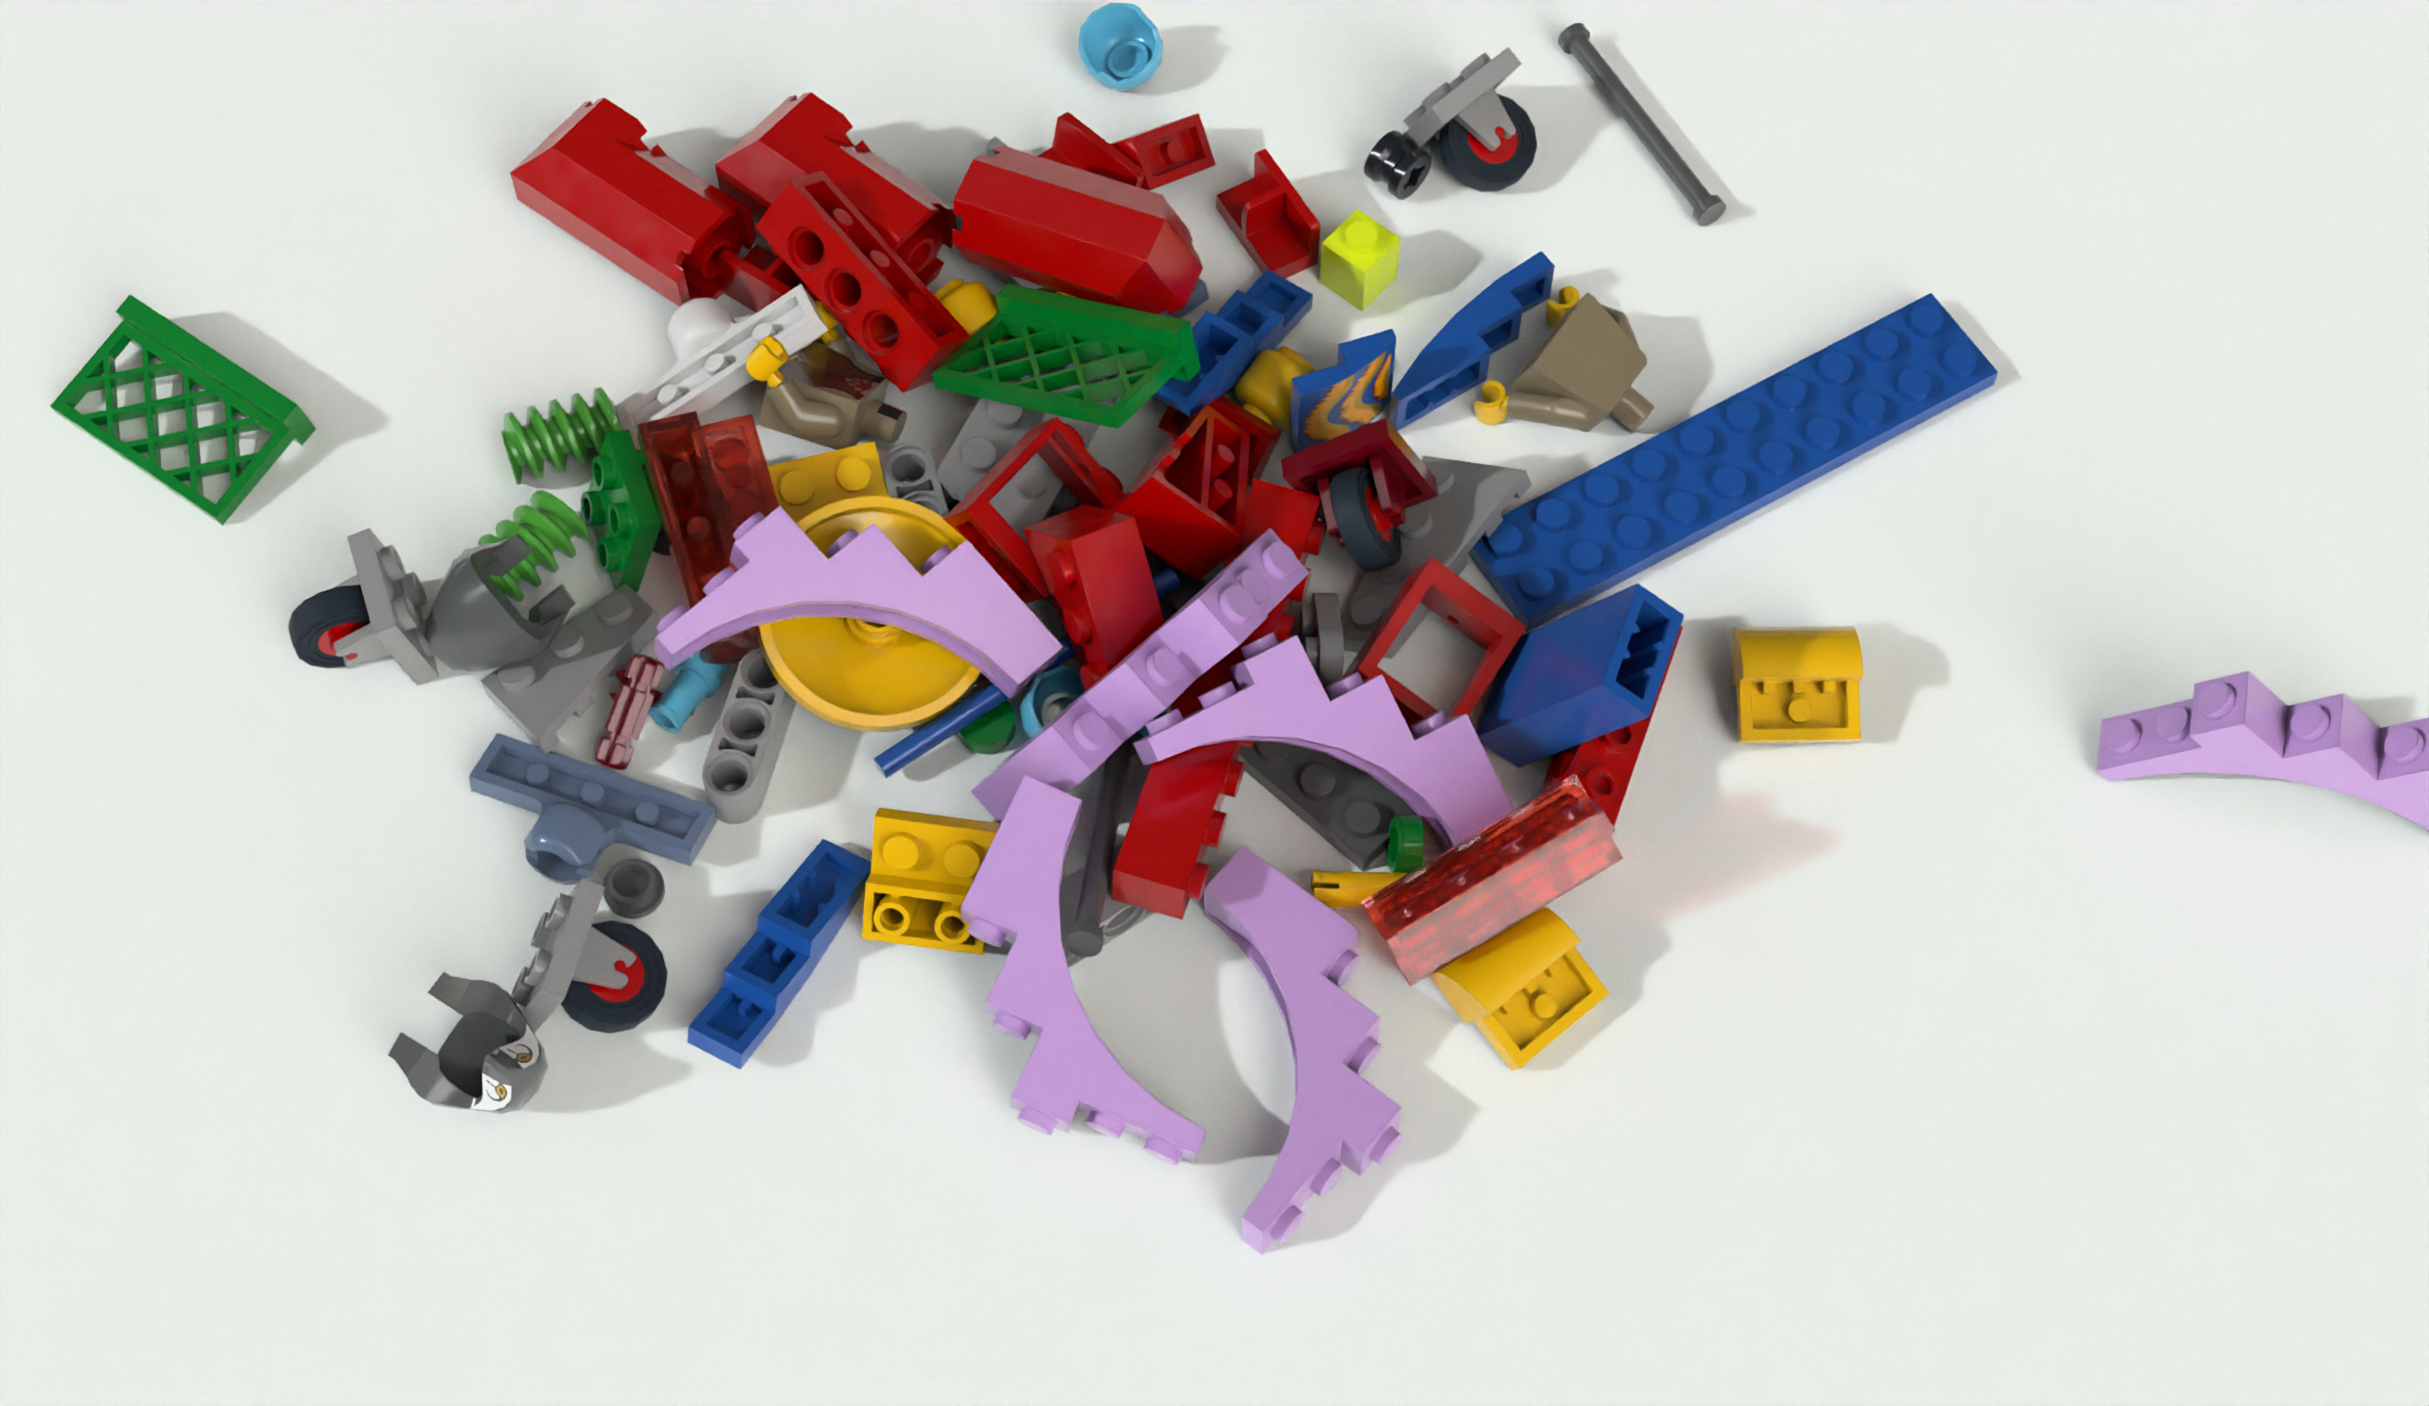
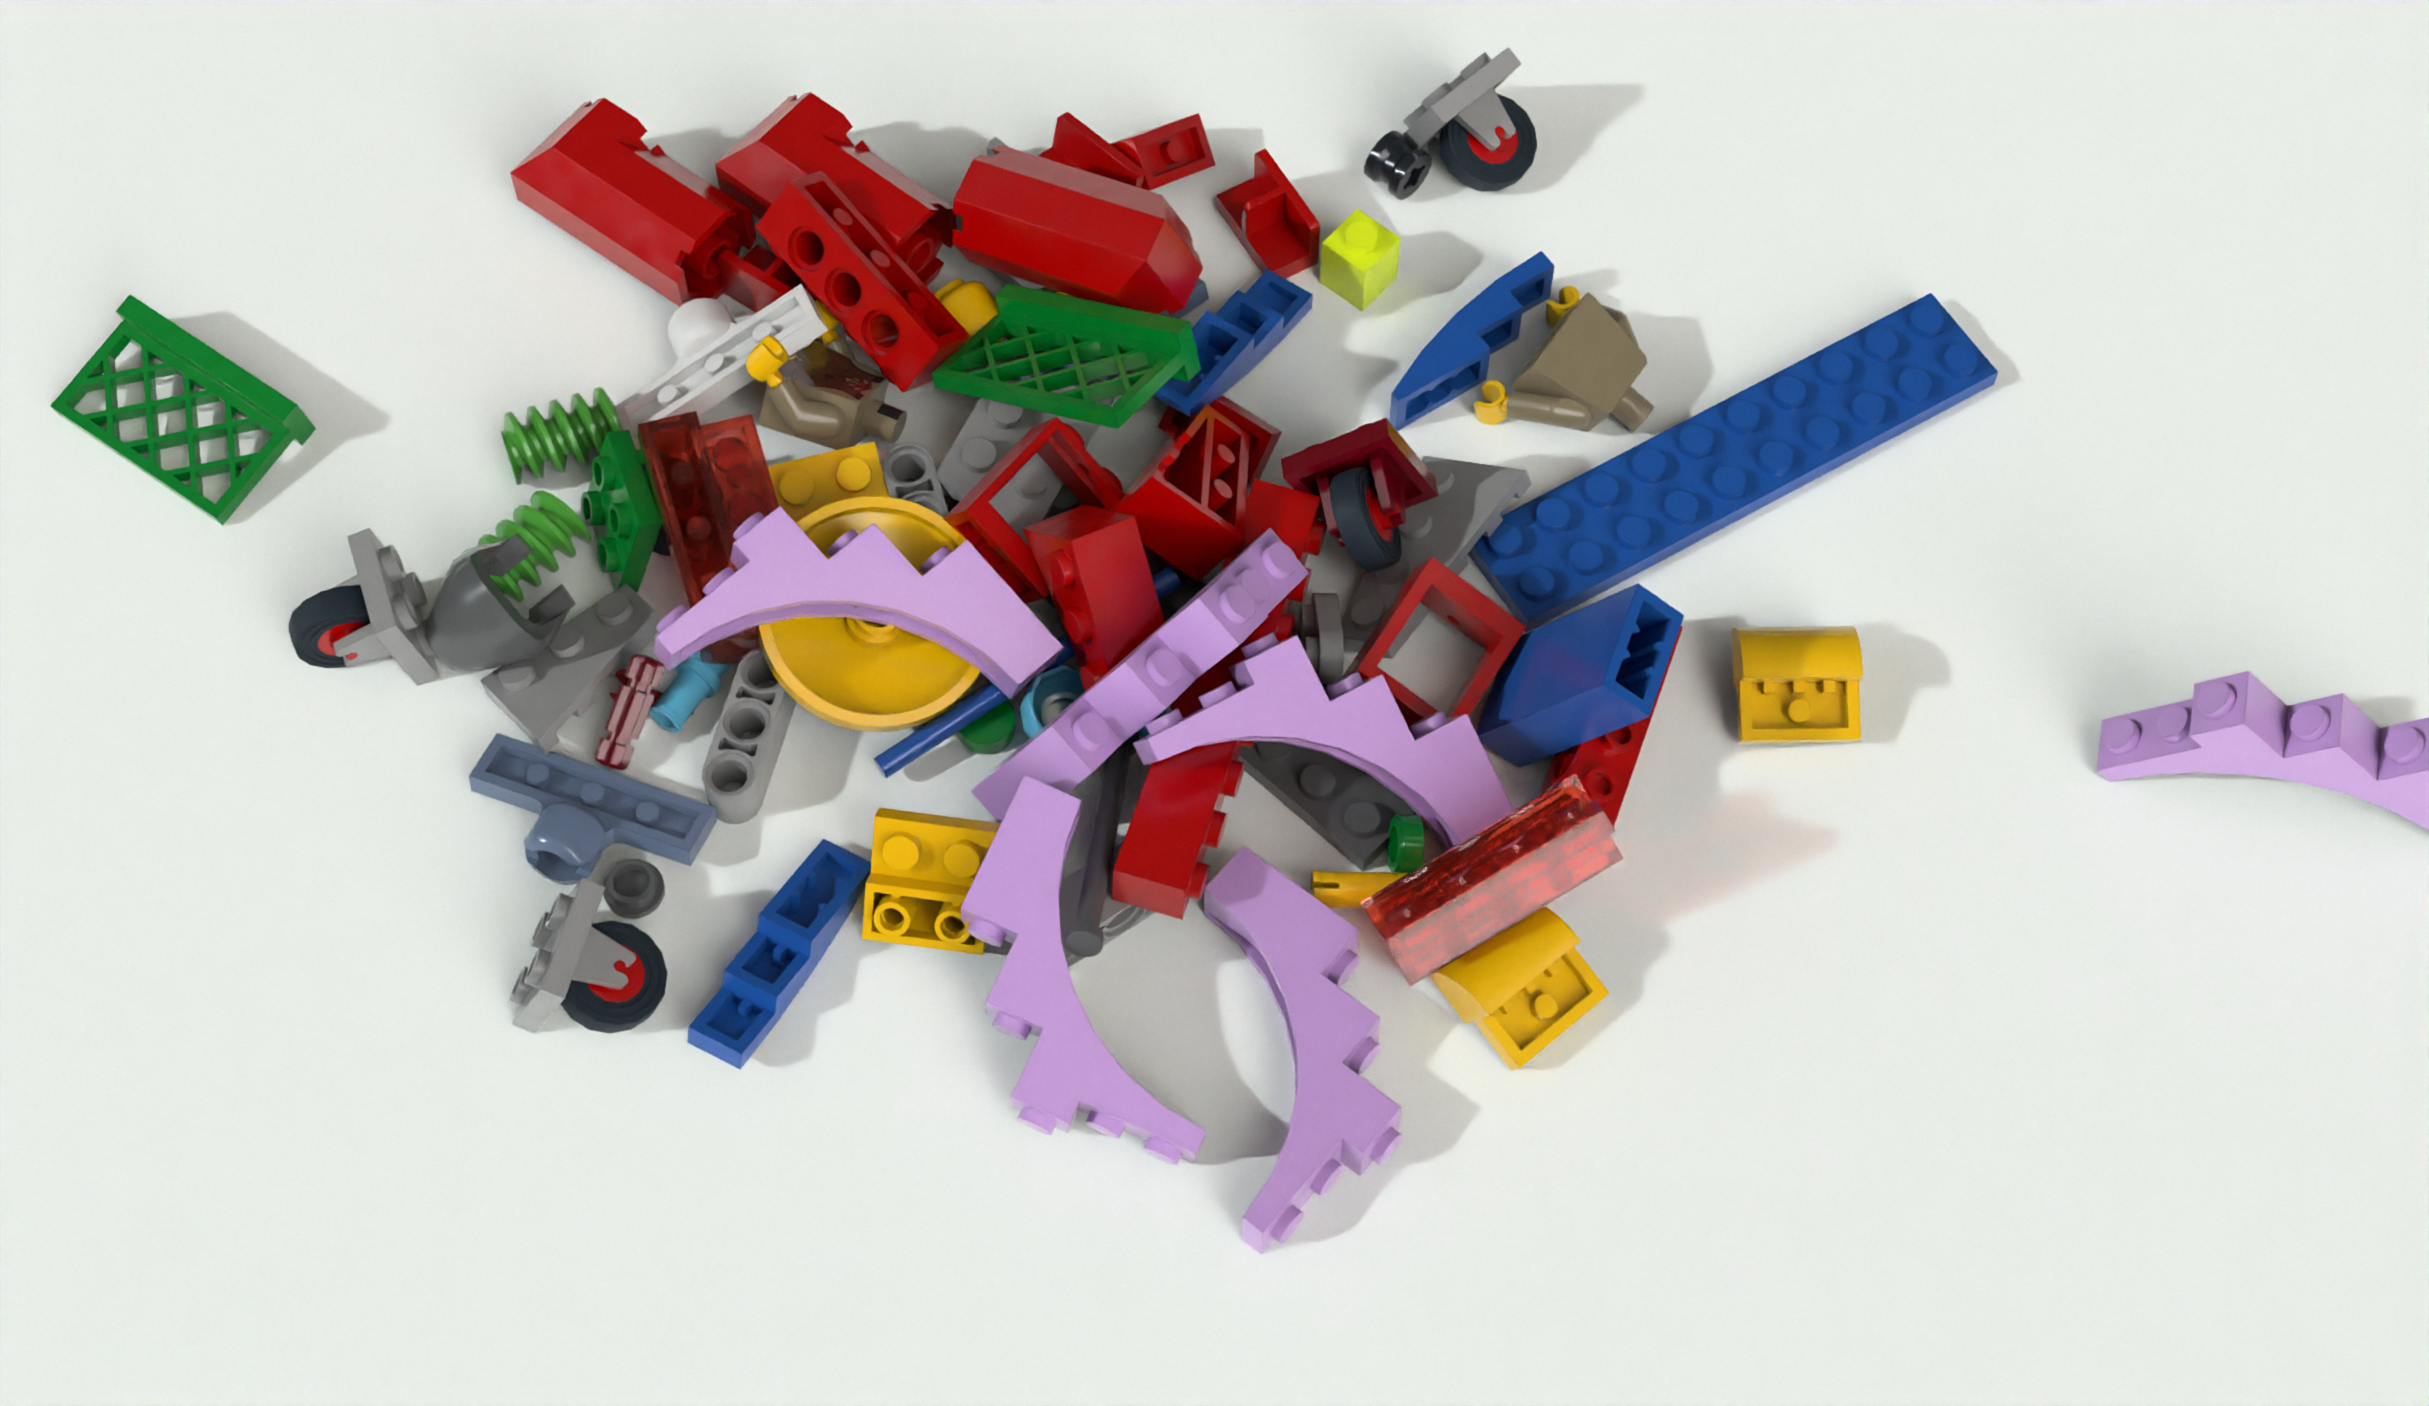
dark grey piece [388,972,548,1114] -> none
medium azure hair [1078,3,1163,91] -> none
yellow head [1235,346,1316,431] -> none
slope [1289,329,1396,454] -> none
dark grey bar [1558,23,1726,226] -> none

